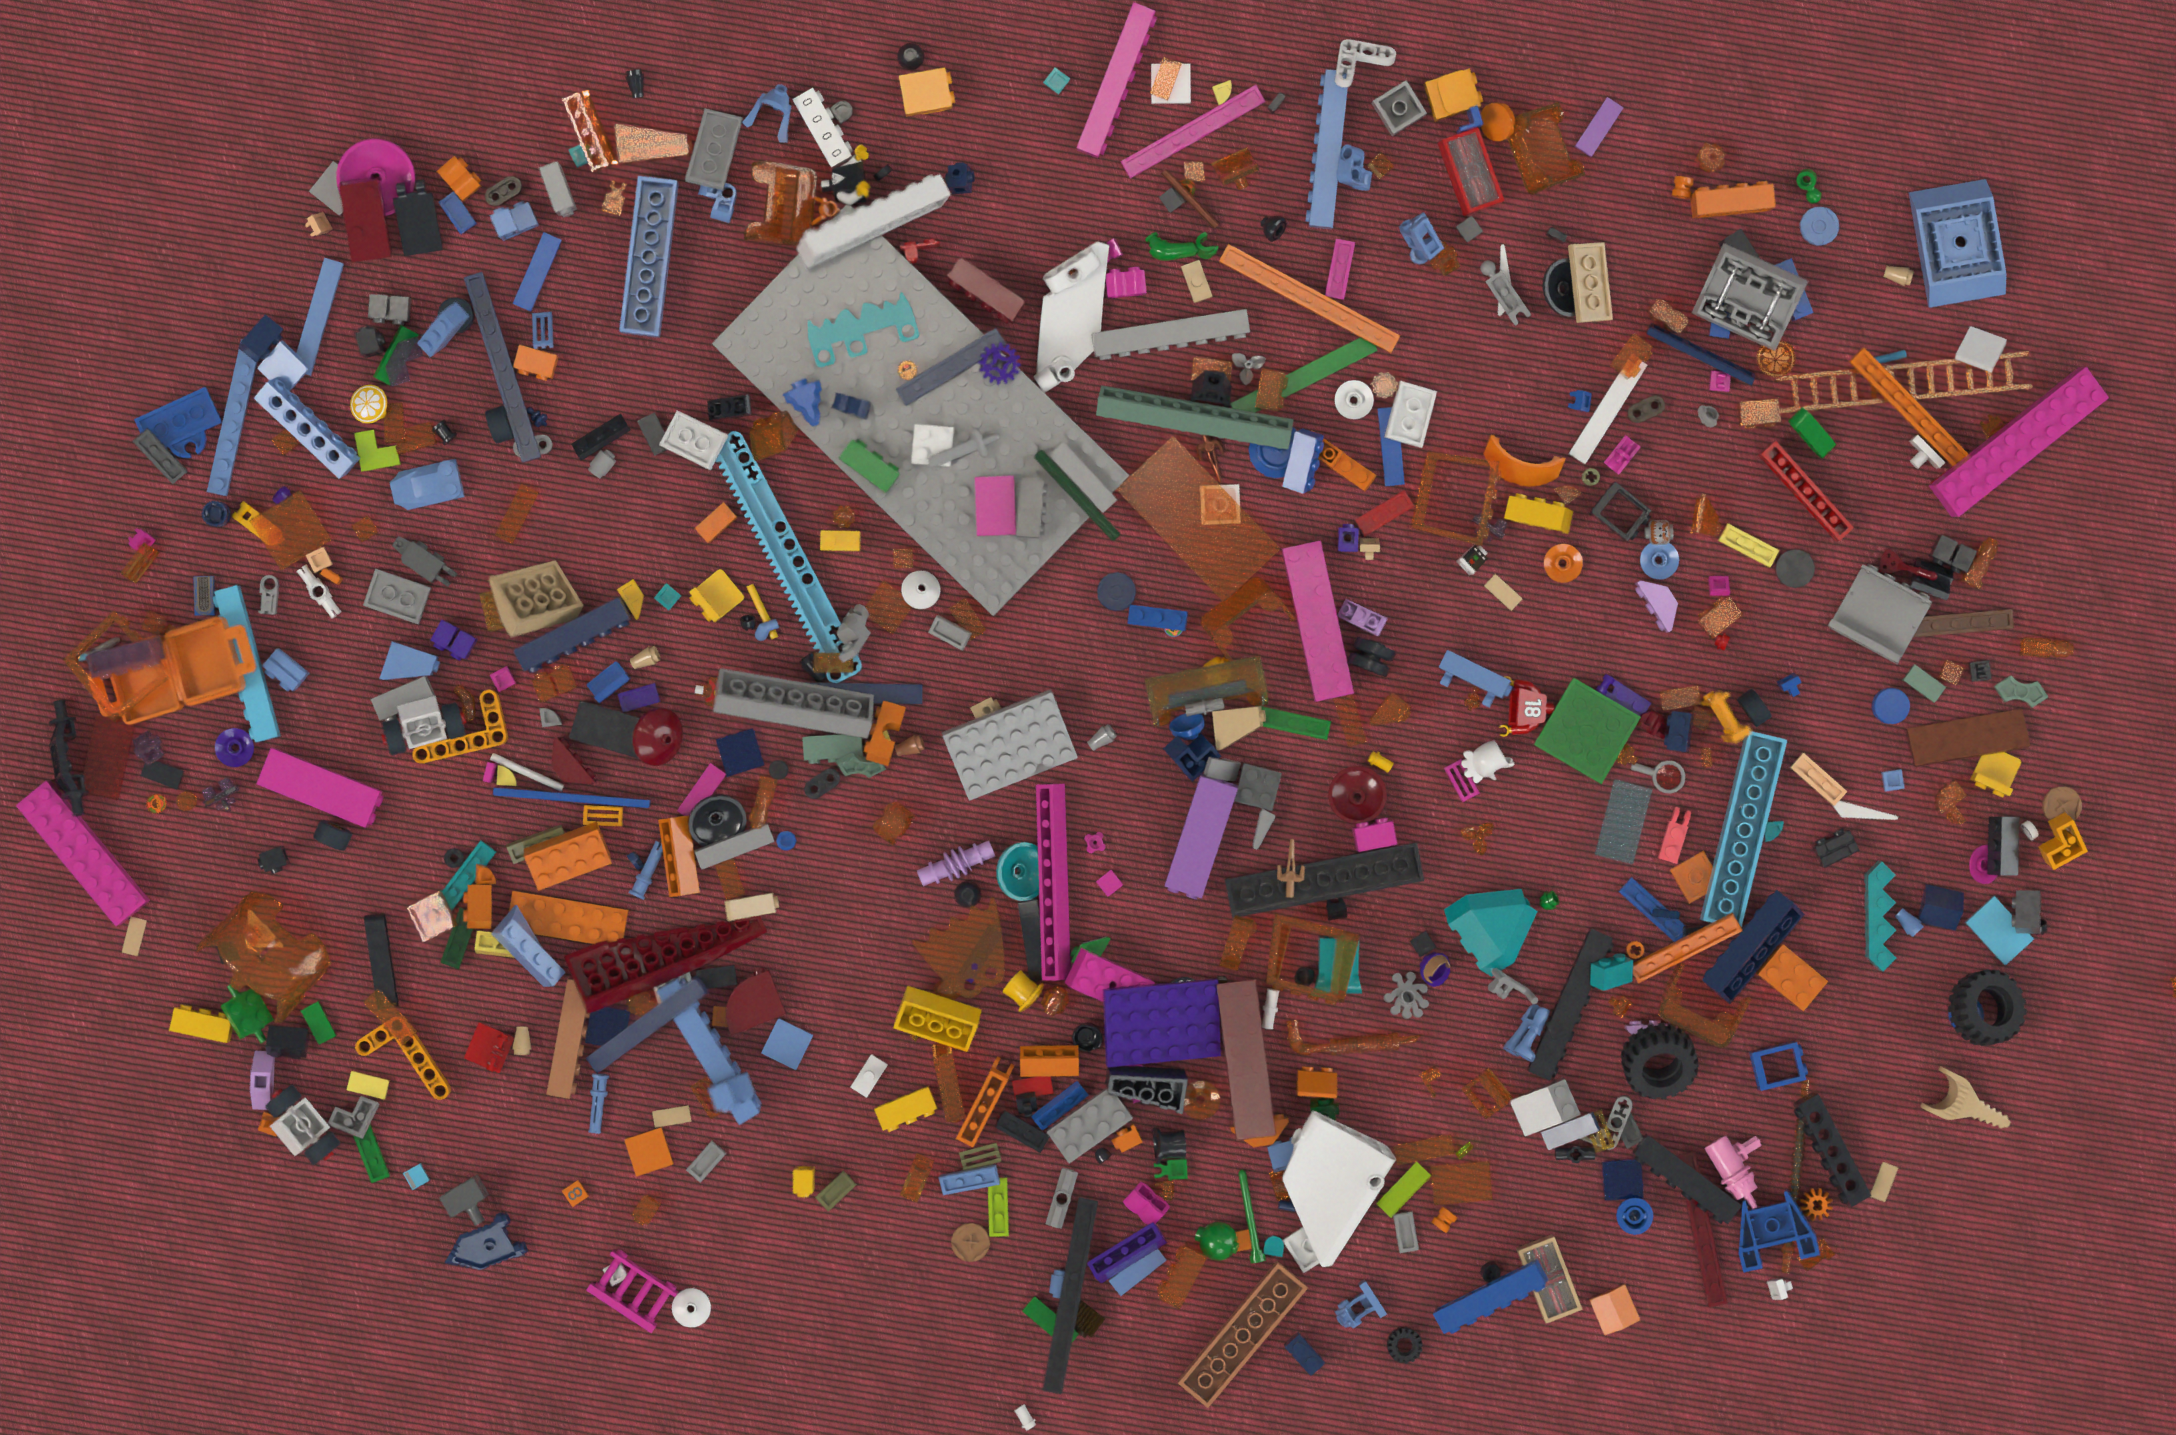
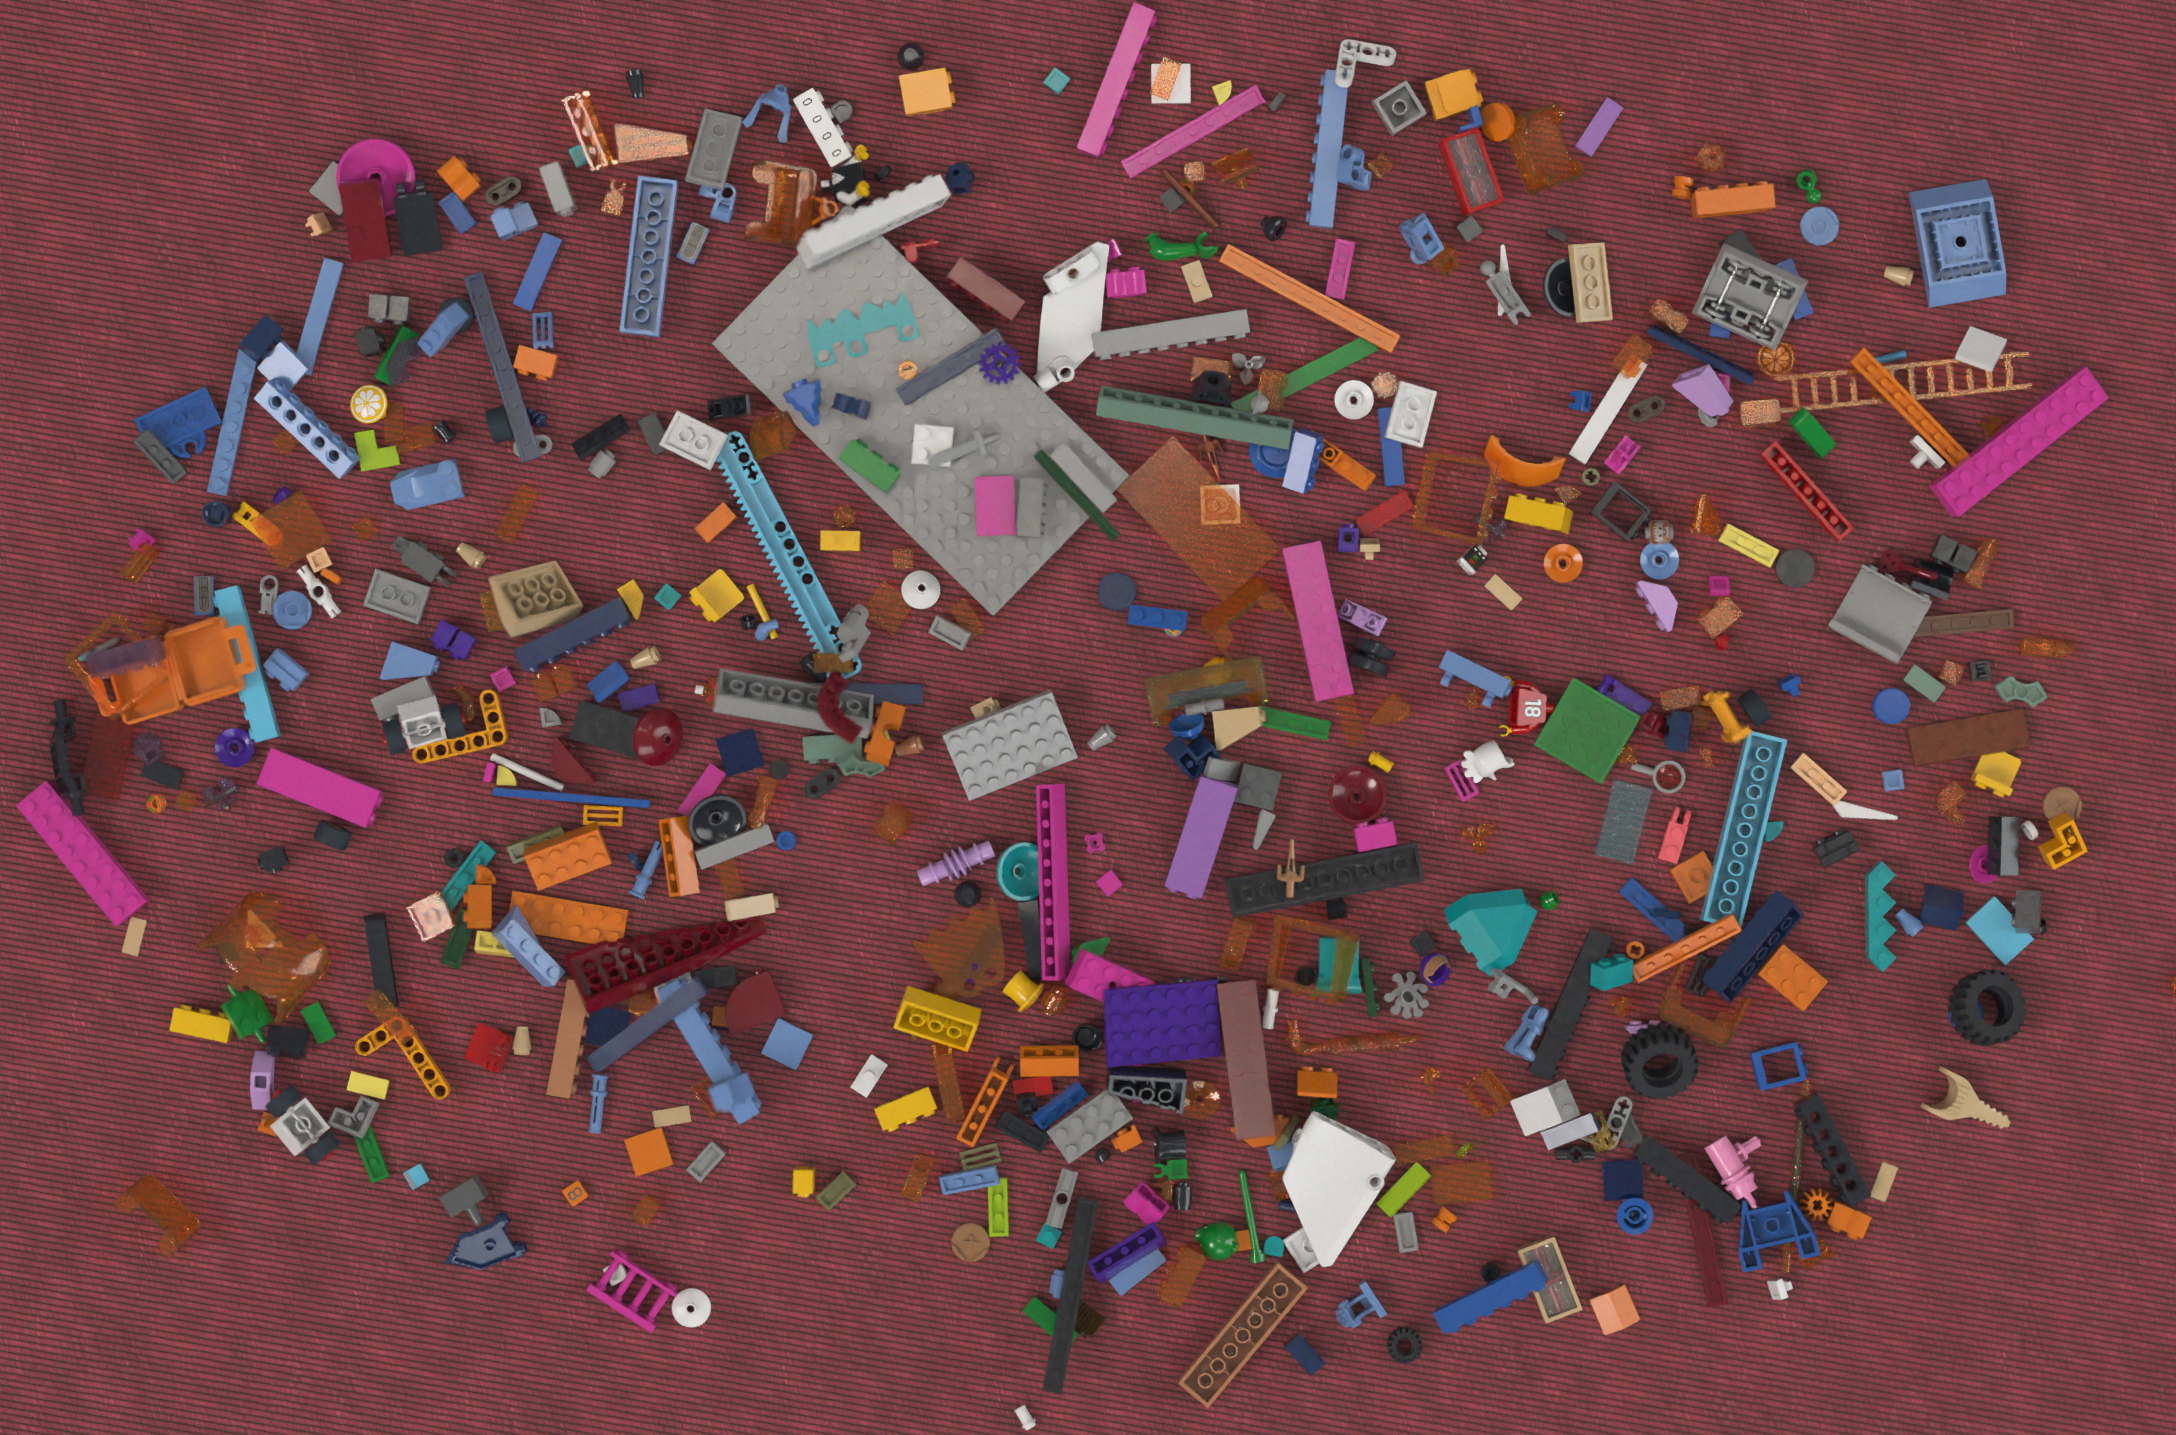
none -> clear orange windscreen [113,1174,200,1258]
none -> medium blue tile [272,591,312,630]
none -> tan cone [456,543,486,569]
none -> tile [676,222,710,265]
none -> dark red plate [816,671,863,745]
none -> teal plate [1036,1222,1062,1249]
none -> black brick [1173,1182,1193,1210]
none -> light grey piece [1251,391,1269,415]
none -> olive tile [1273,1114,1299,1151]
none -> dark green plate [1360,958,1380,1018]
none -> lavender slope [1672,364,1734,417]
none -> black tile [1684,954,1716,997]
none -> orange brick [1825,1201,1872,1240]

